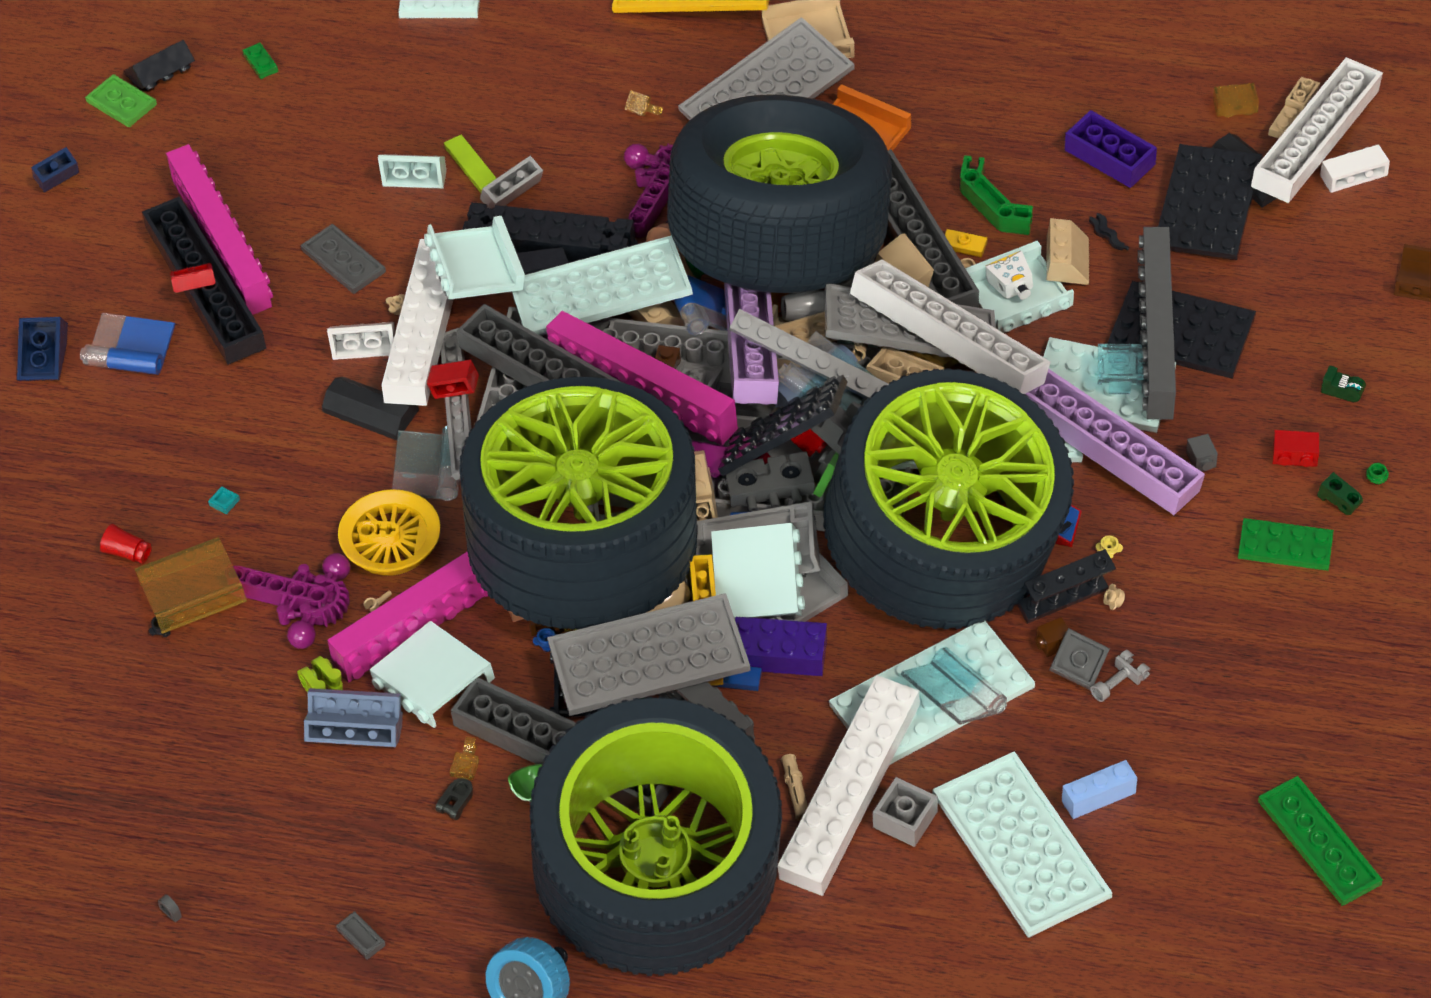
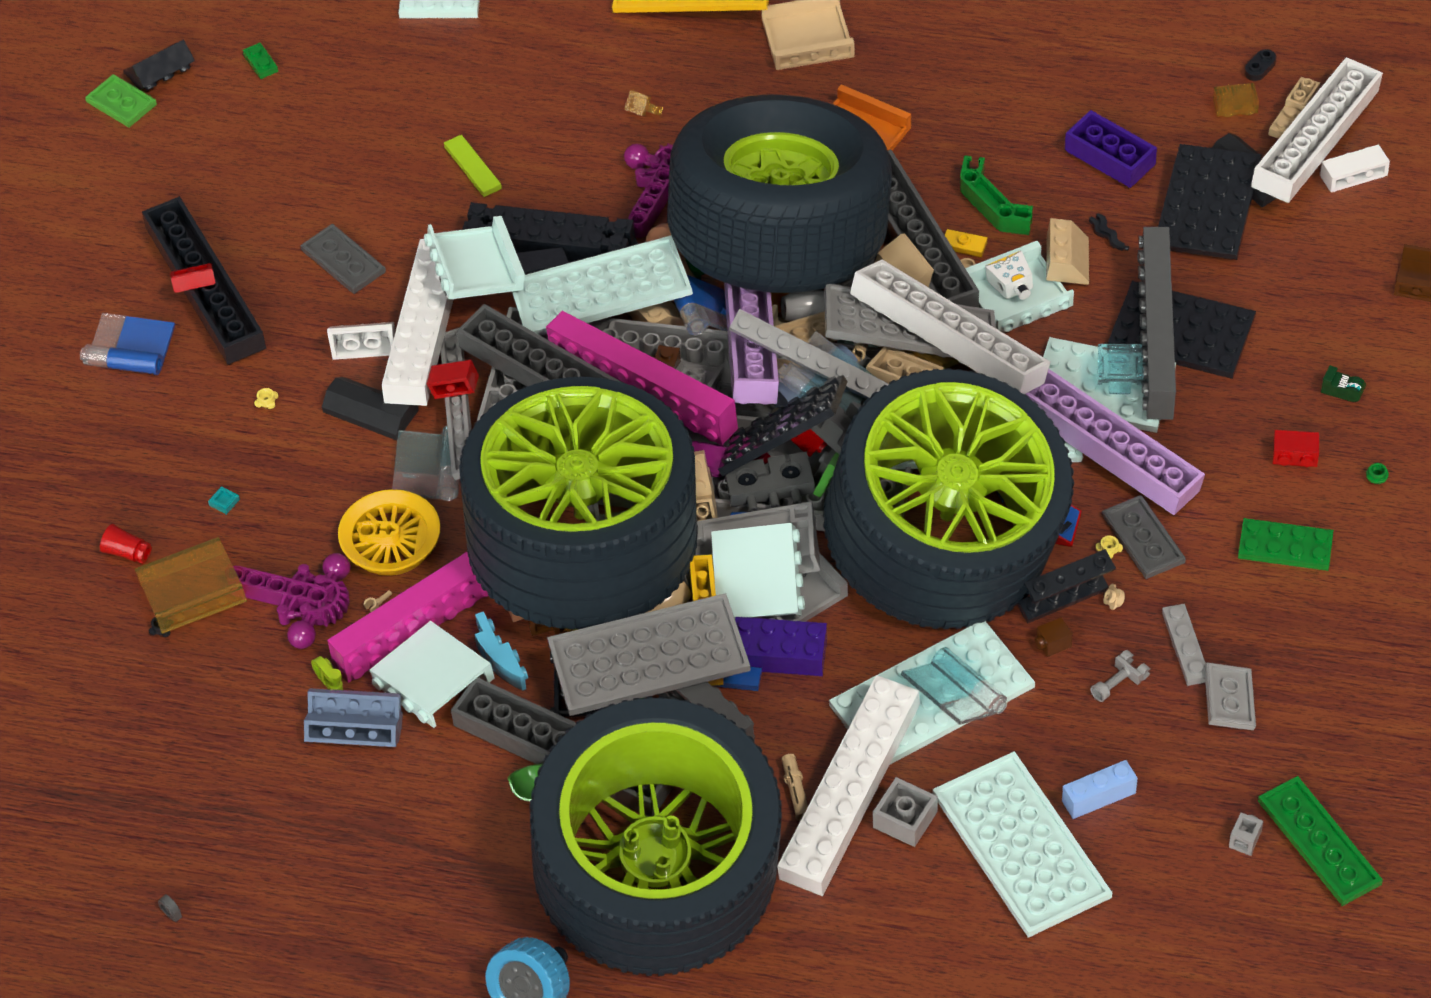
dark blue slope [17,317,68,381] -> none
dark blue brick [31,147,79,193] -> none
dark pink brick [166,144,273,315] -> none
lime plate [297,666,326,693] -> none
dark grey tile [336,911,386,960] -> none
light aqua slope [378,154,447,188] -> none
tan plate [386,294,405,315] -> none
pearl dark grey plate [435,778,473,820] -> none
clear yellow plate [450,737,479,780] -> none
light grey brick [480,156,543,209] -> none
blue plate [533,628,555,652] -> none
light grey plate [678,17,855,120] -> none
dark grey tile [1049,628,1110,690] -> none
dark grey brick [1186,434,1218,471] -> none
dark green leg [1317,472,1363,515] -> none
none -> light yellow plate [254,388,278,409]
none -> medium azure slope [475,611,528,691]
none -> dark grey tile [1102,495,1186,579]
none -> light grey plate [1162,603,1206,686]
none -> light grey tile [1204,662,1256,731]
none -> light grey brick [1229,813,1263,856]
none -> black plate [1244,49,1276,81]

